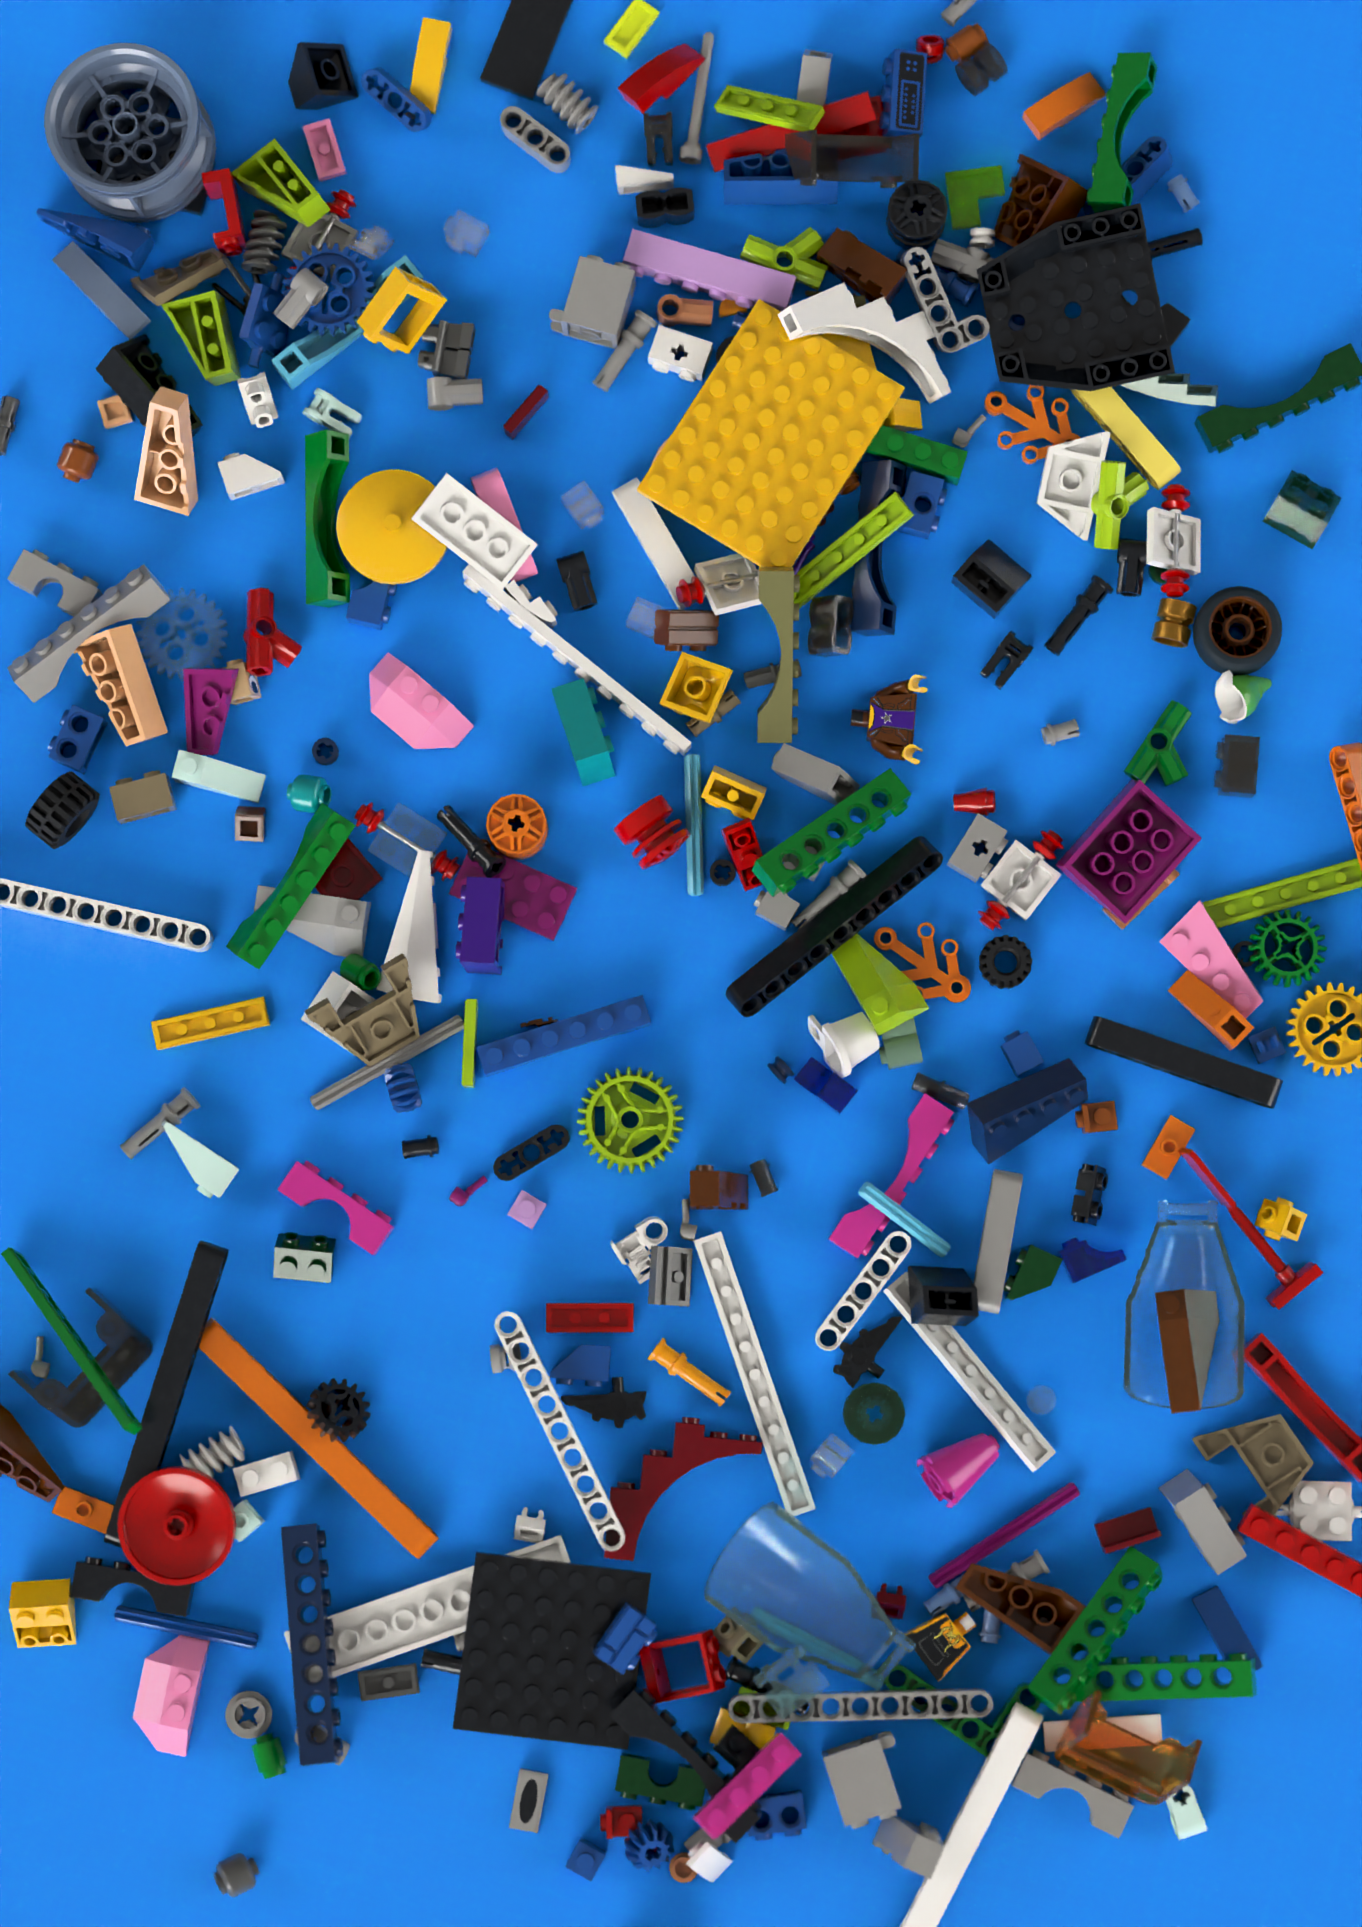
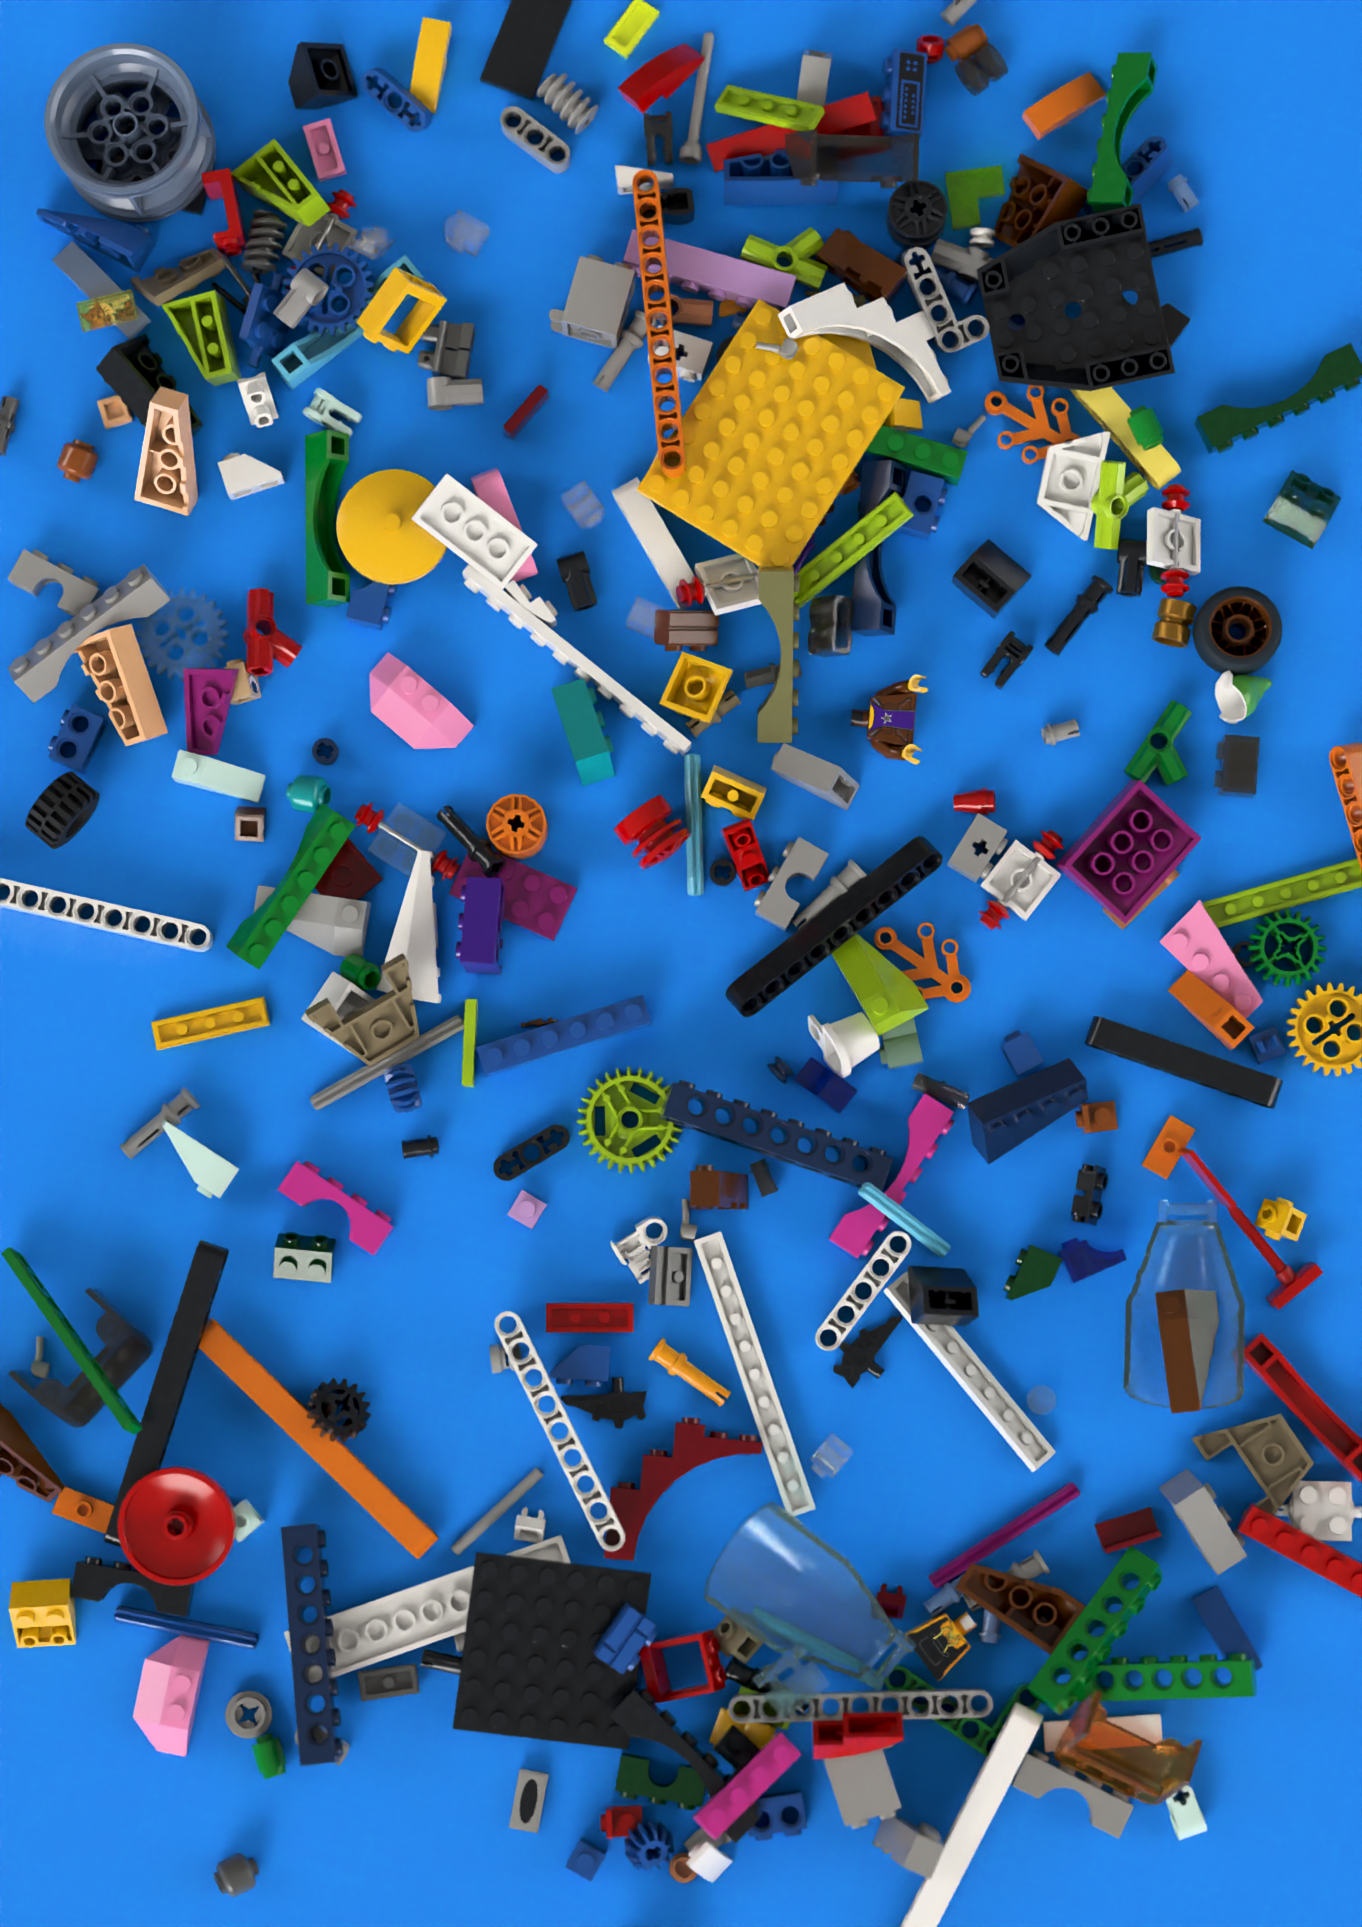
dark tan brick [109,770,177,824] -> none
white piece [179,1426,245,1478] -> none
white brick [233,1451,301,1497] -> none
magenta hand [449,1175,488,1207] -> none
green brick [752,768,911,897] -> none
clear green wheel [842,1382,905,1445] -> none
dark pink cone [917,1433,1000,1508] -> none
light grey beam [973,1169,1023,1314] -> none
black tyre [979,935,1032,989] -> none
slope [1121,373,1218,407] -> none
none -> clear yellow tile [76,289,139,332]
none -> light grey bar [450,1467,544,1556]
none -> orange beam [632,170,687,478]
none -> dark blue brick [659,1080,893,1191]
none -> light grey hand [756,338,799,360]
none -> red slope [812,1712,903,1759]
none -> green brick [1127,405,1165,451]

